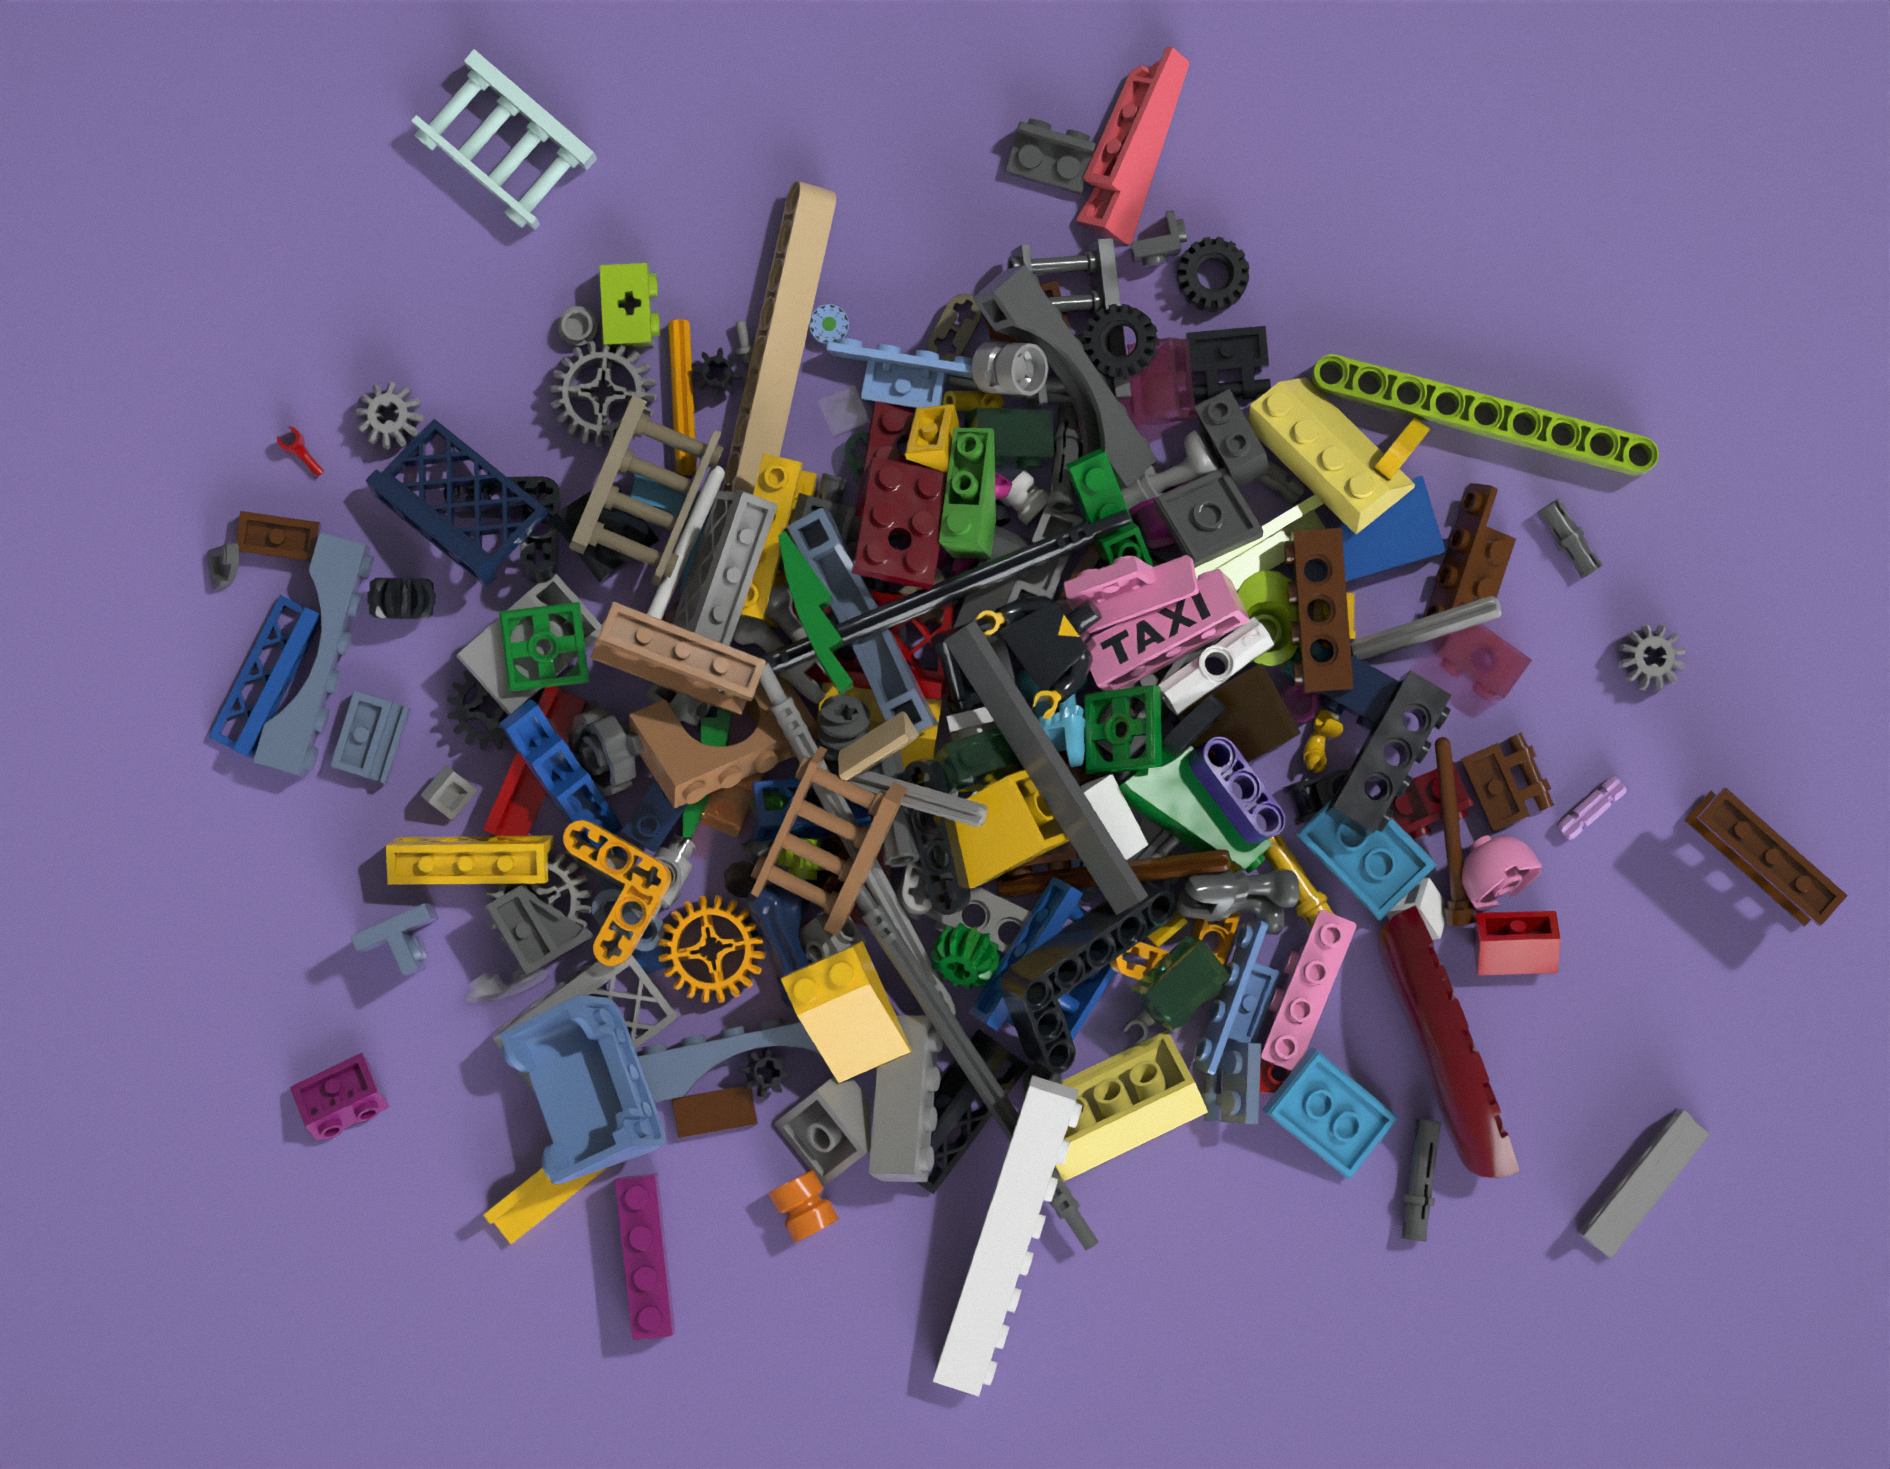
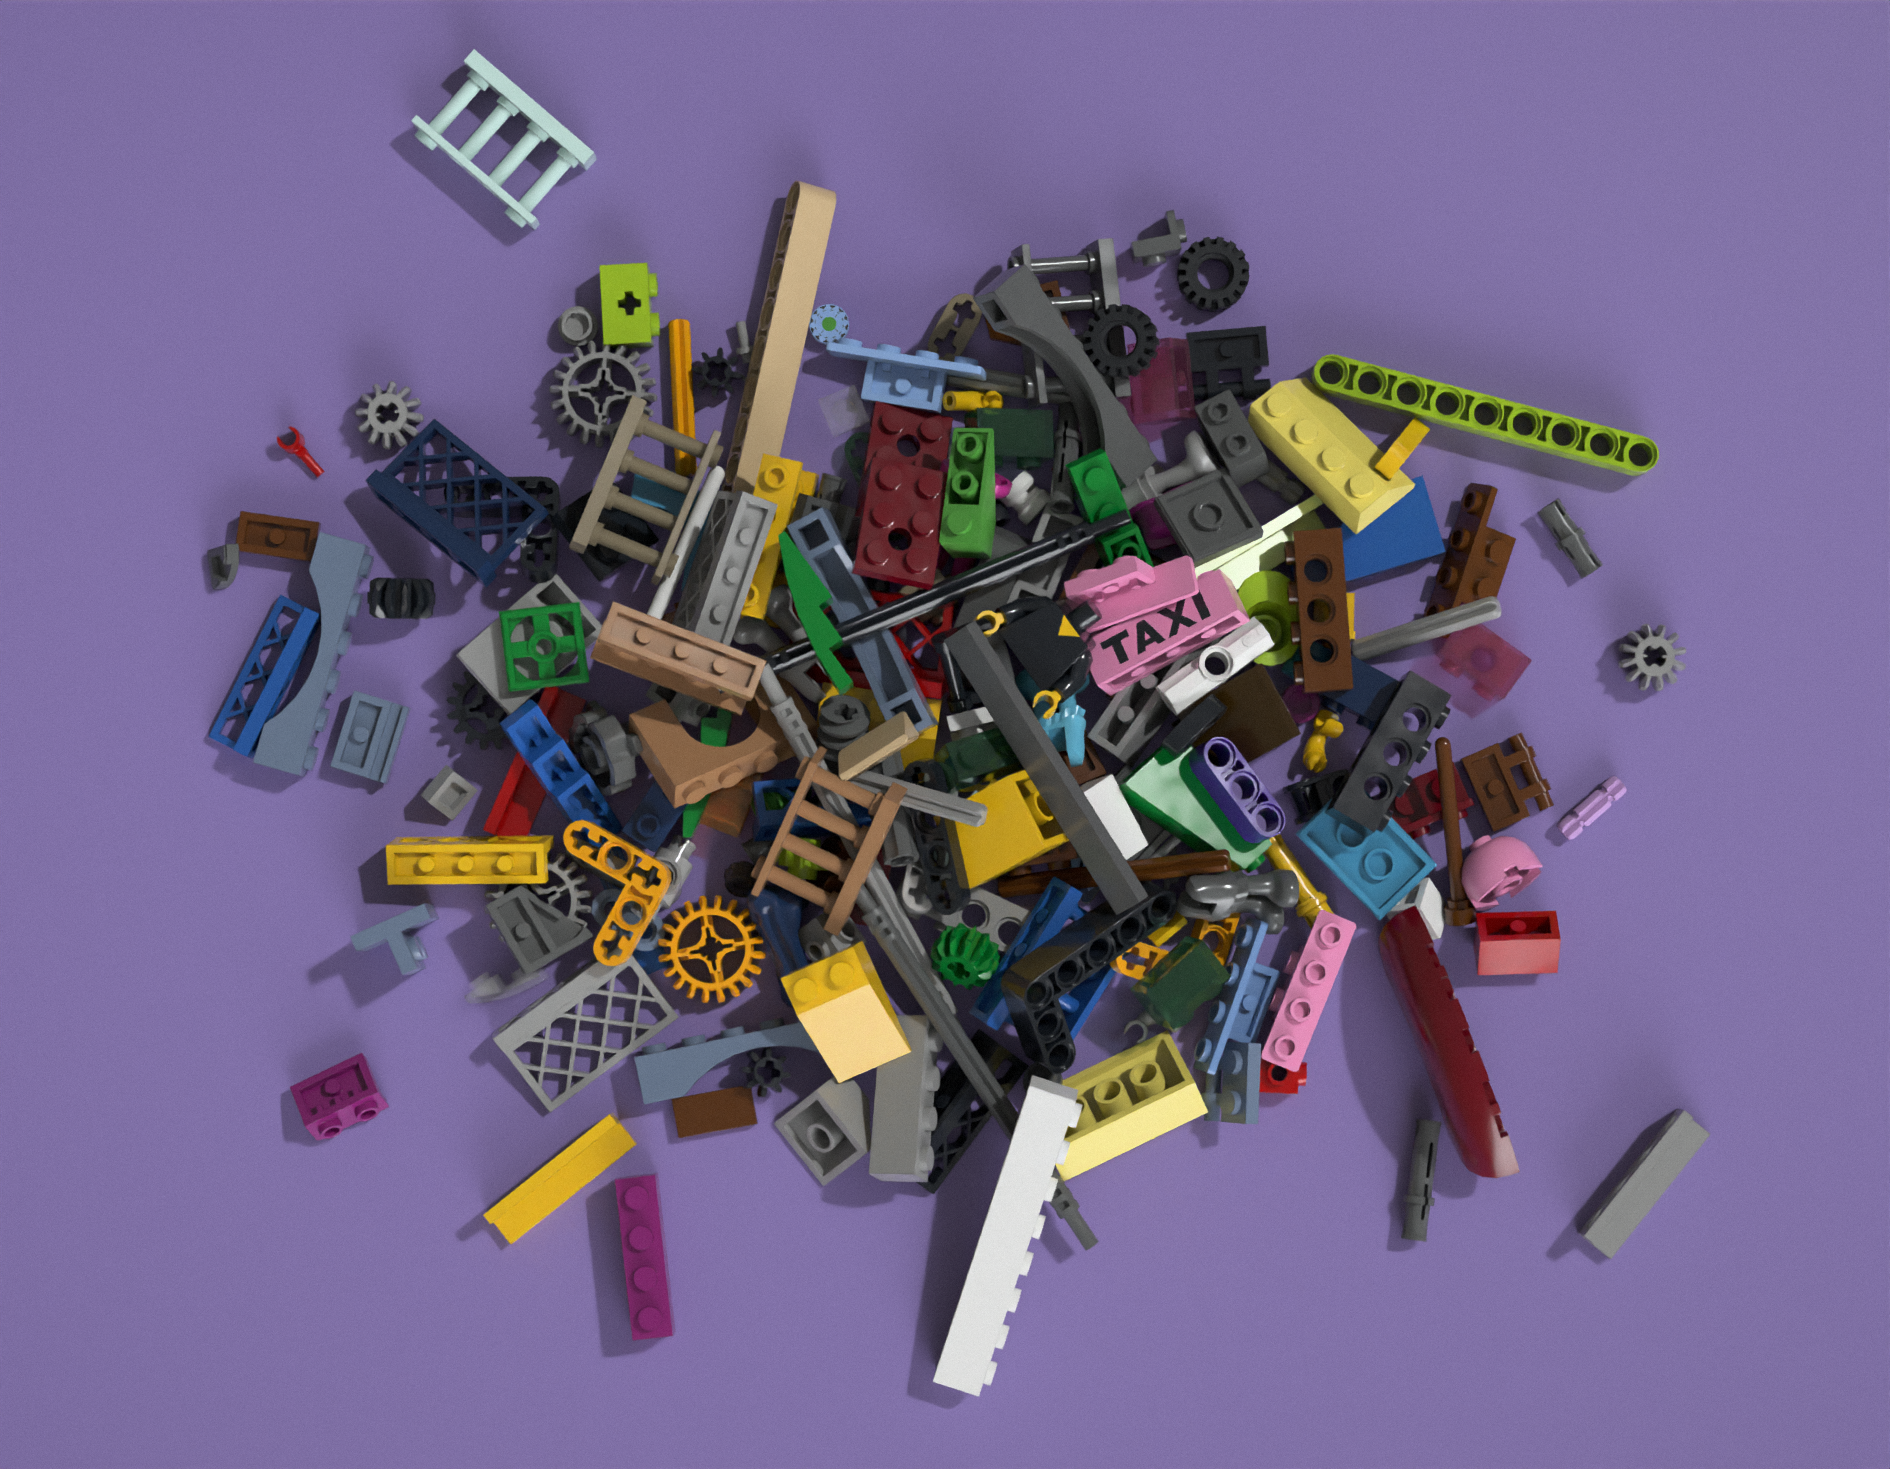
medium blue windscreen [499,995,666,1184] -> none
orange wheel [768,1169,839,1243] -> none
yellow slope [905,404,960,473] -> none
light grey wheel [971,341,1048,396] -> none
dark grey bracket [1006,119,1096,195] -> none
coral wedge [1076,47,1189,245] -> none
green piece [1084,685,1162,775] -> none
dark azure tile [1262,1046,1399,1180] -> none
reddish brown fence [1684,787,1848,927] -> none

